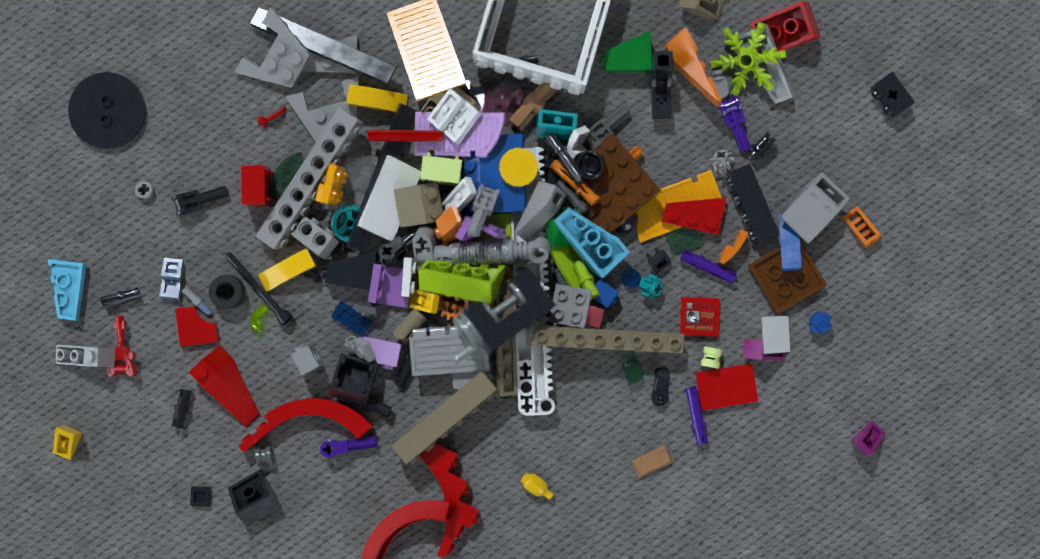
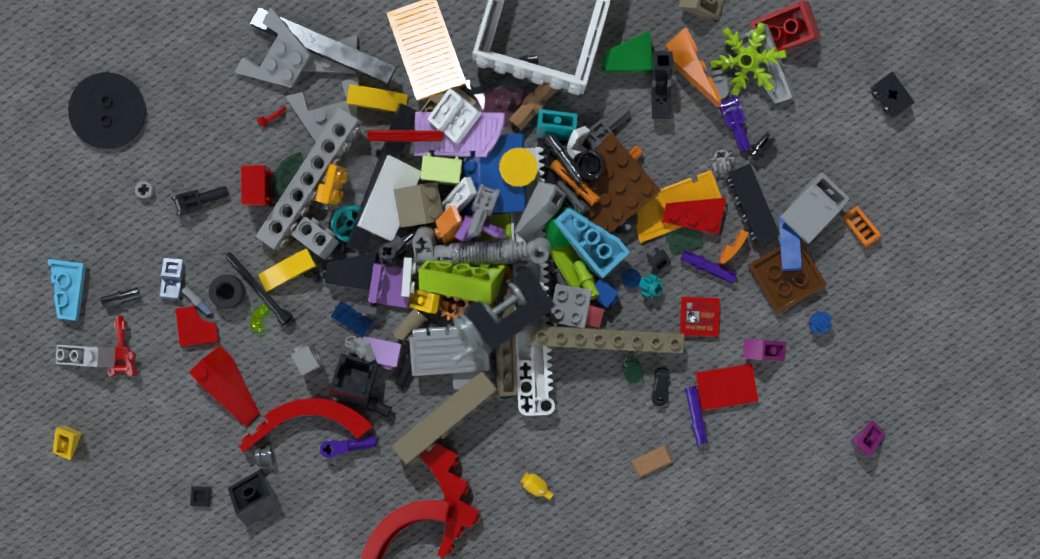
black pin [171,388,192,429] -> none
yellowish green wheel [701,346,723,369] -> none
white sticker [762,316,790,354] -> none

